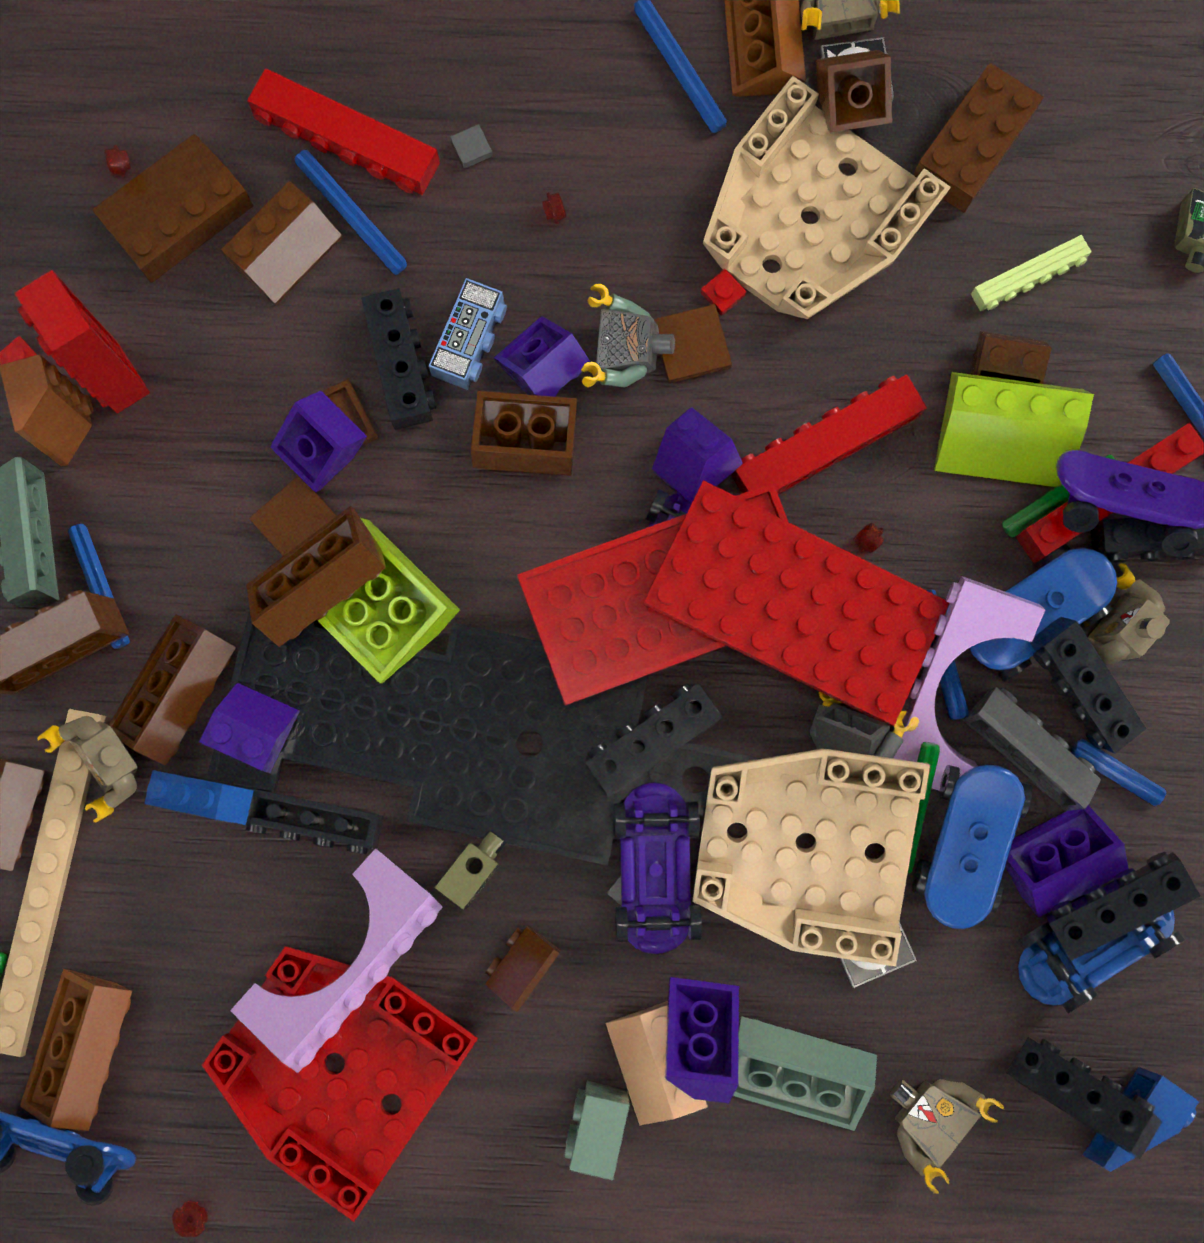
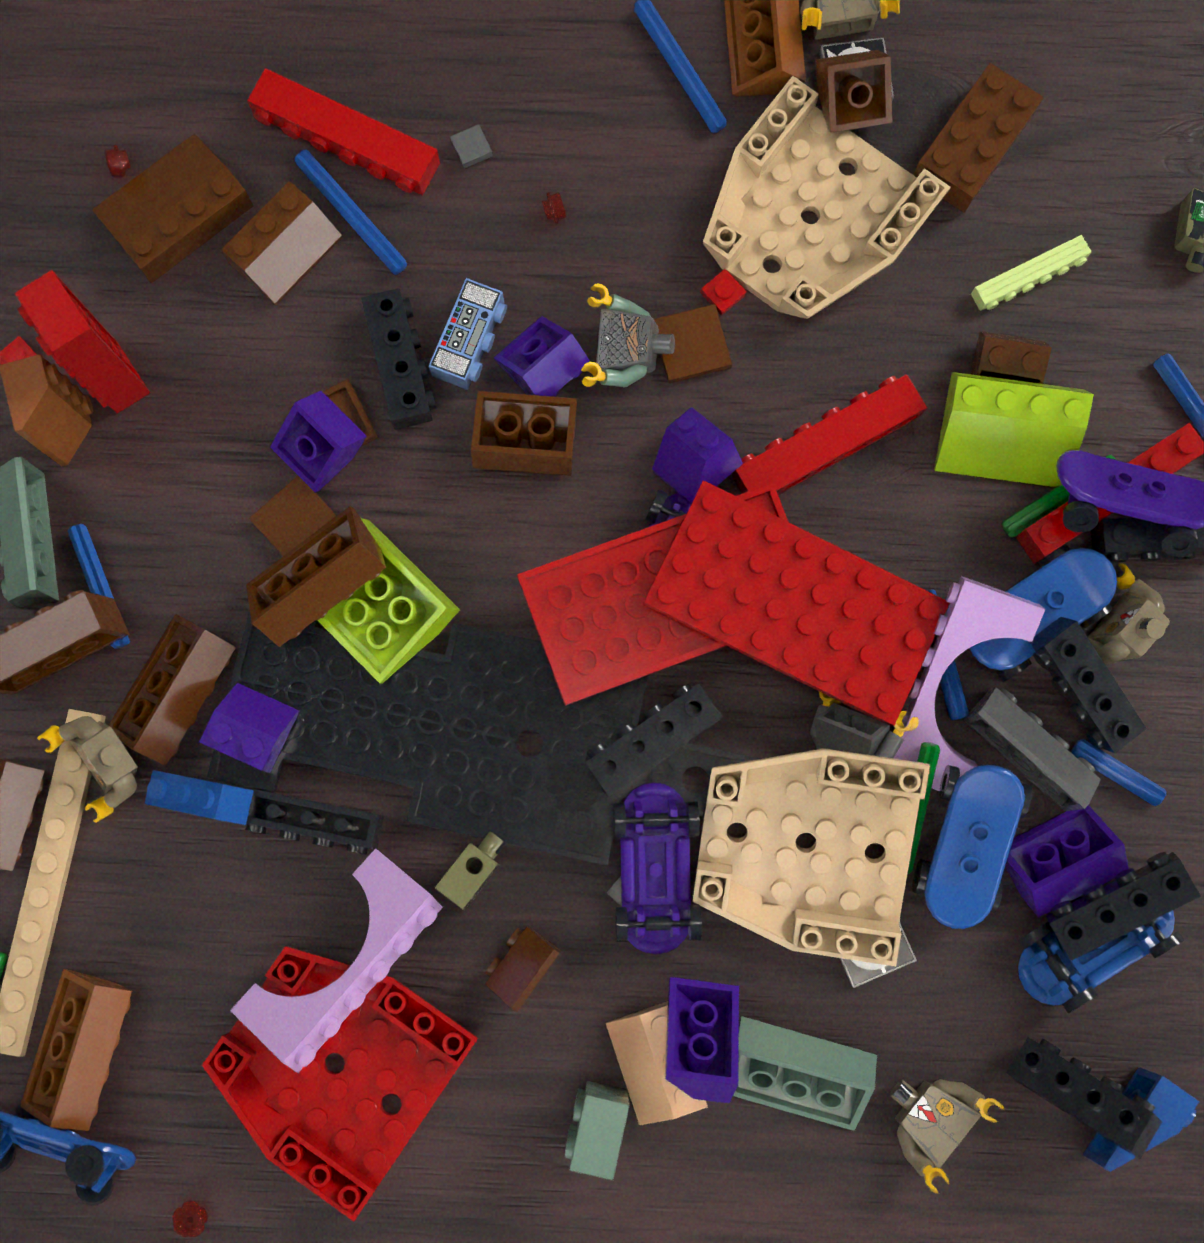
clear red plate [853,522,884,553] -> none

